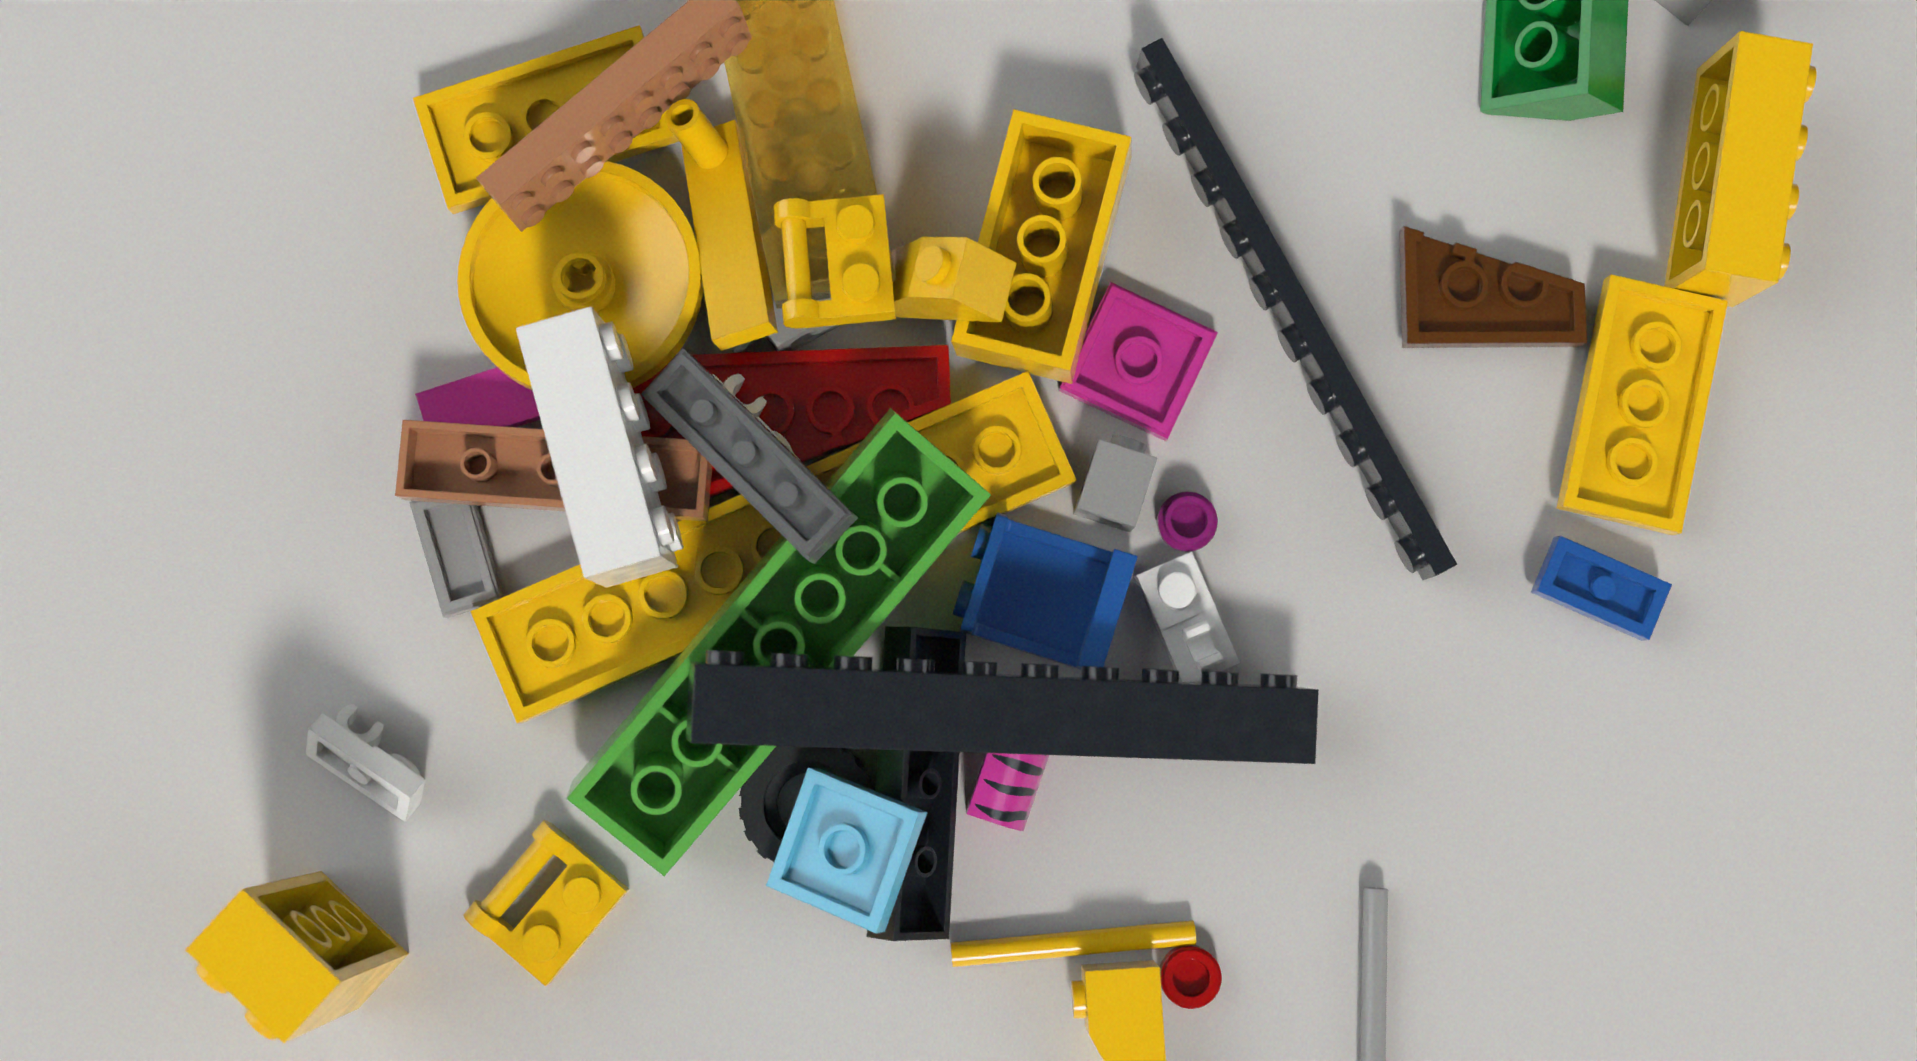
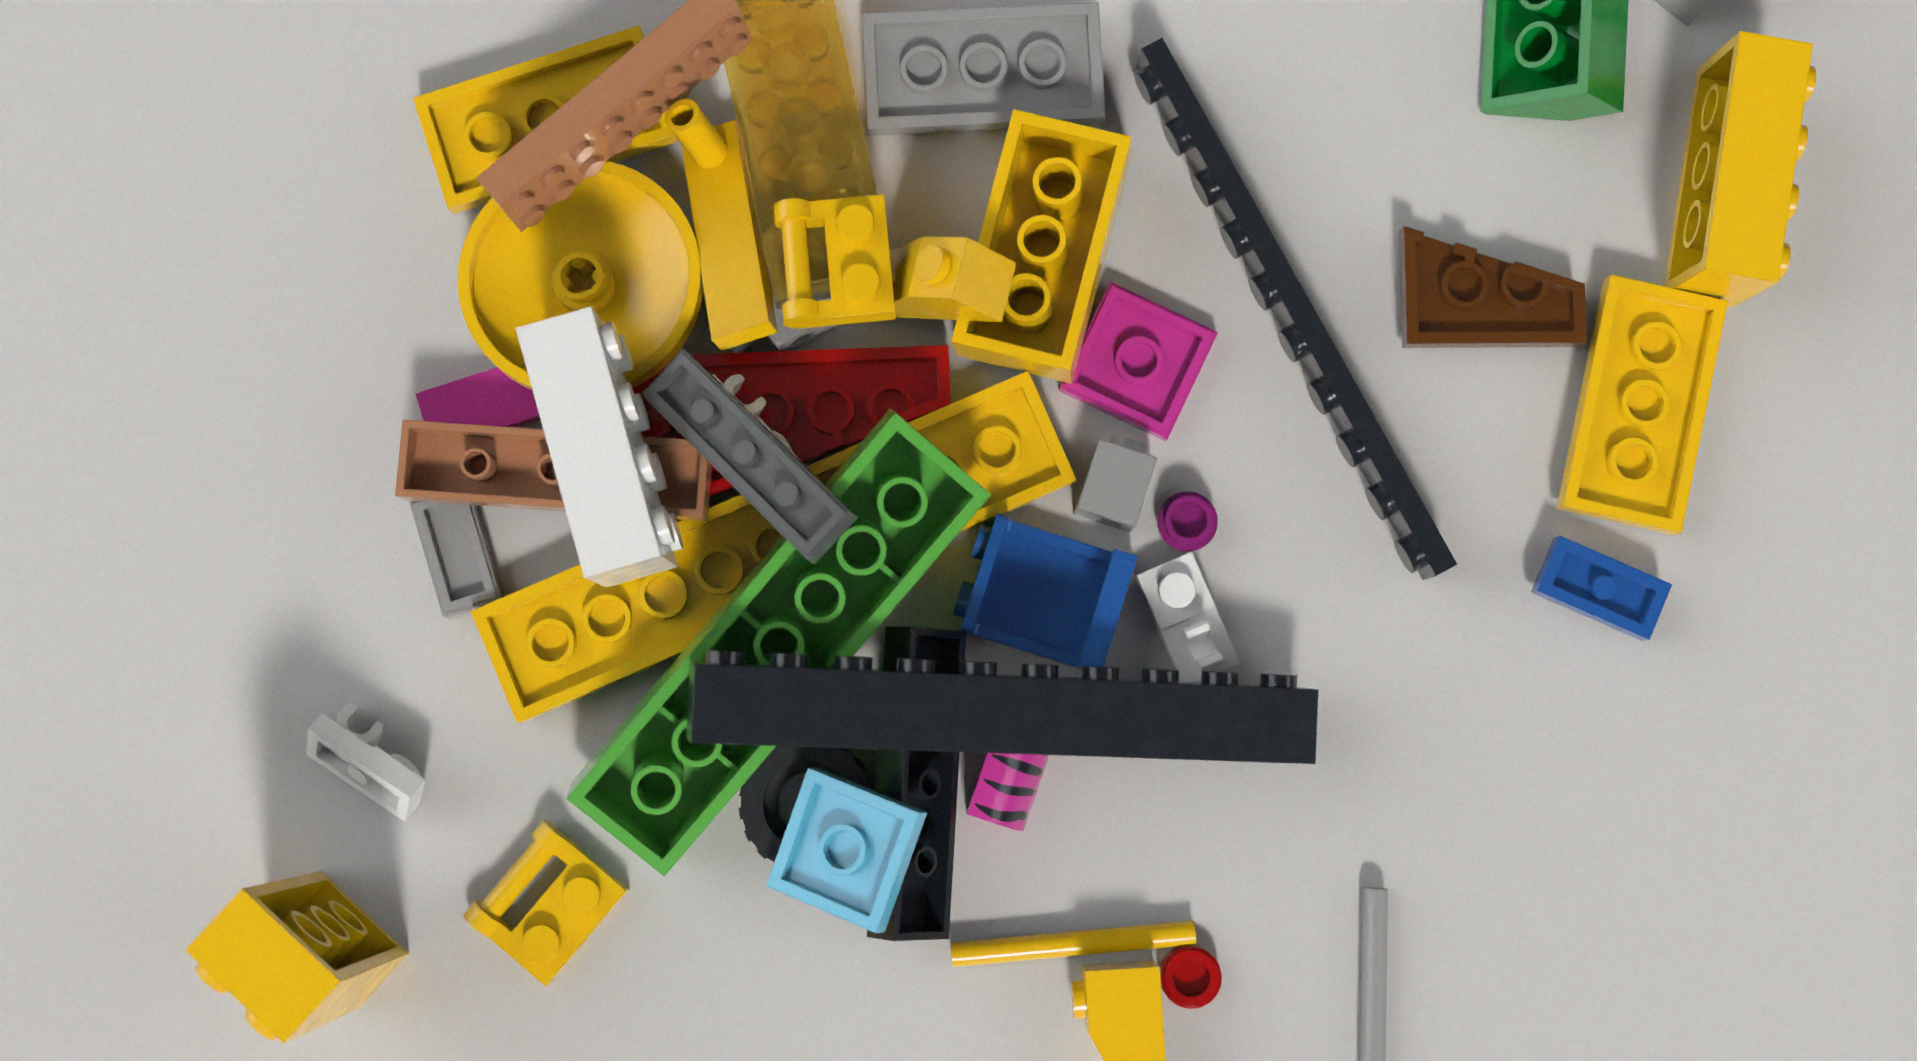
none -> light grey plate [862,2,1106,136]

